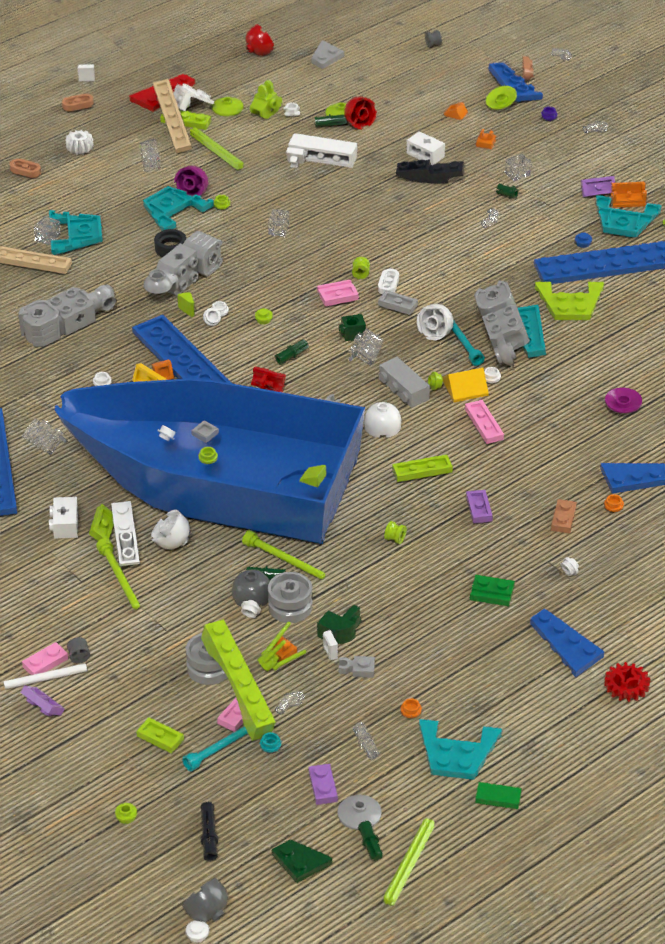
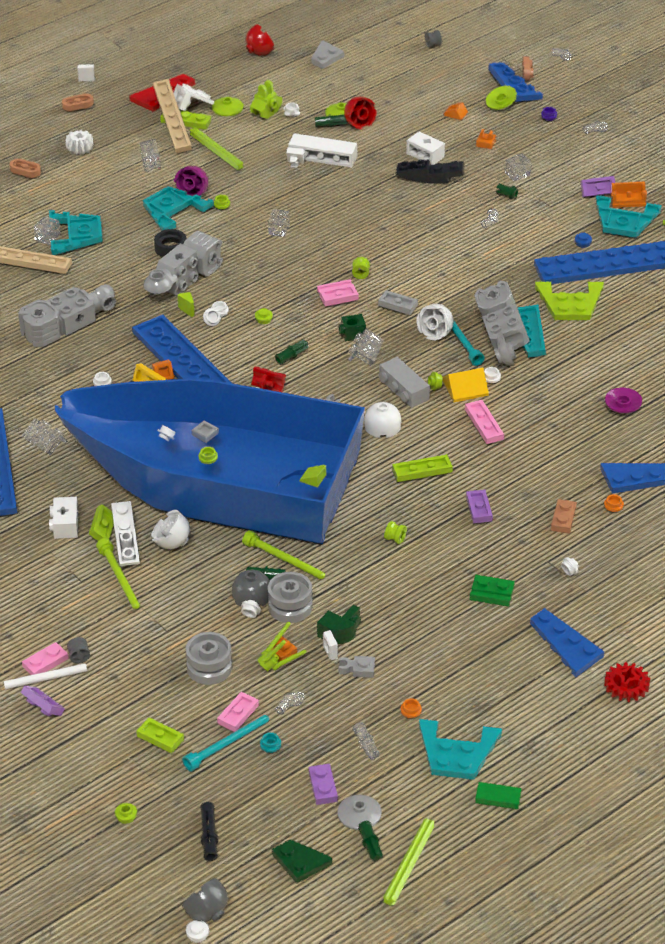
lime arch [201,619,276,741] -> none
white plate [378,269,399,295] -> none

